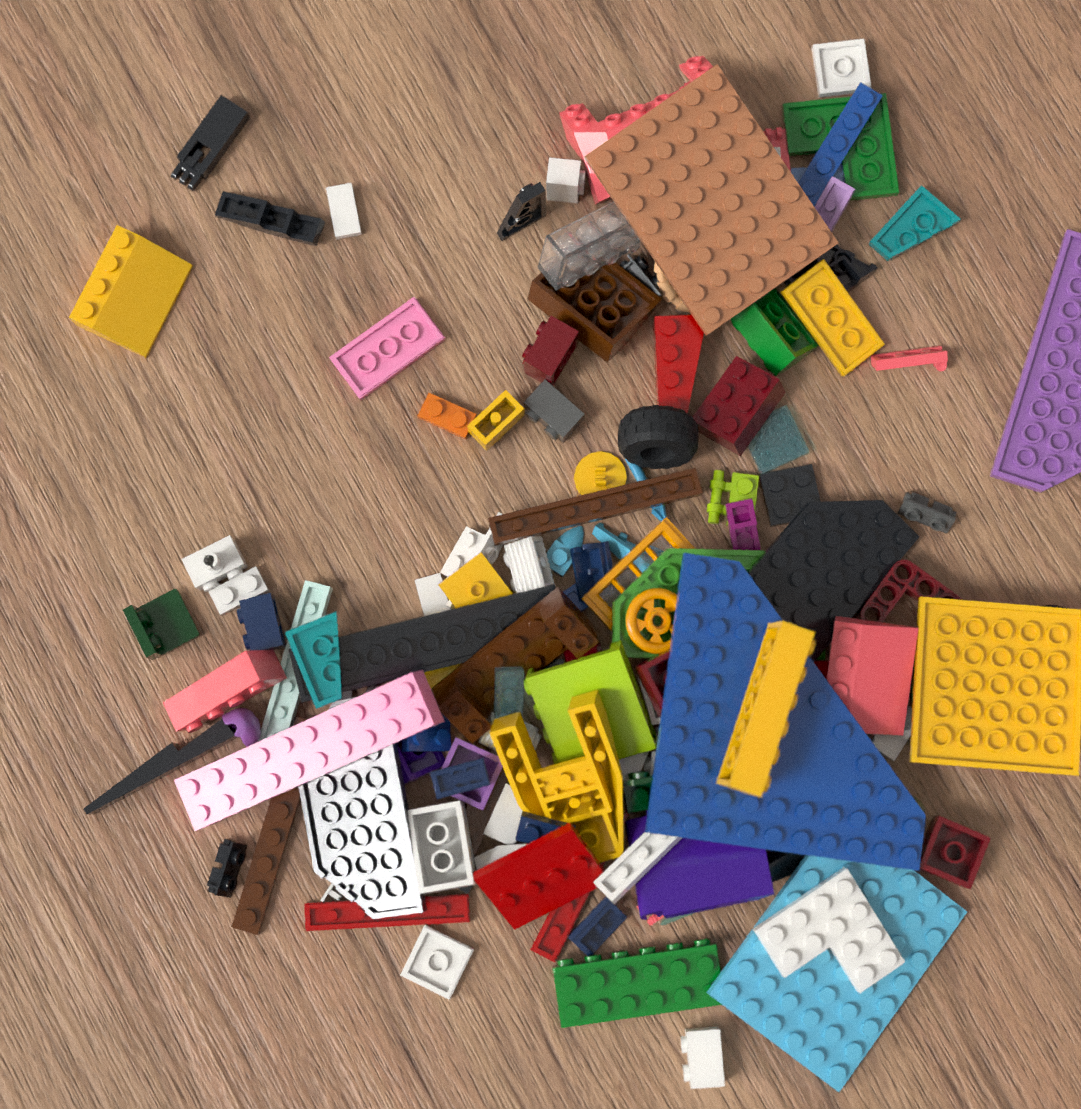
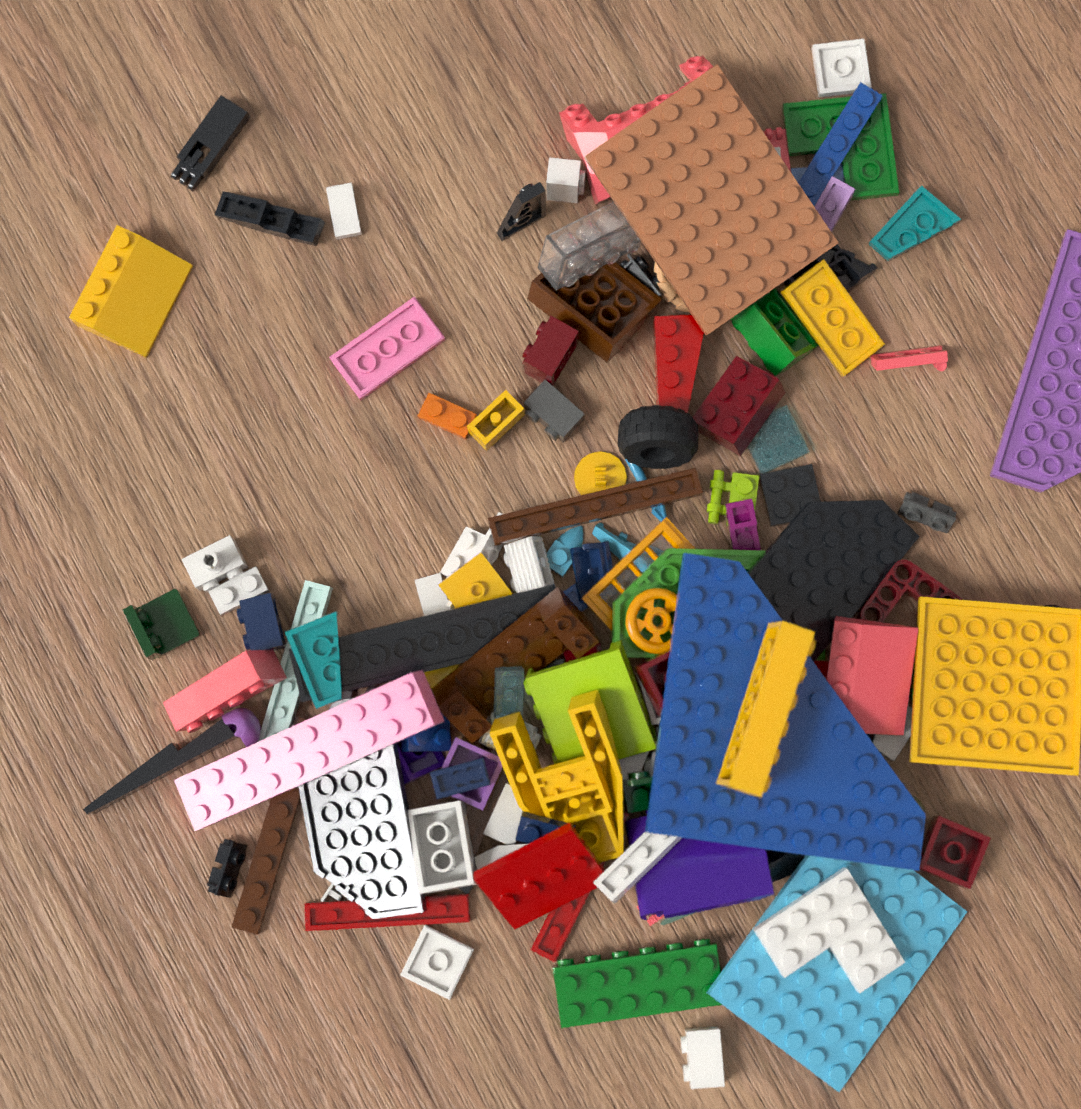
dark blue hinge [568,896,627,956] -> none

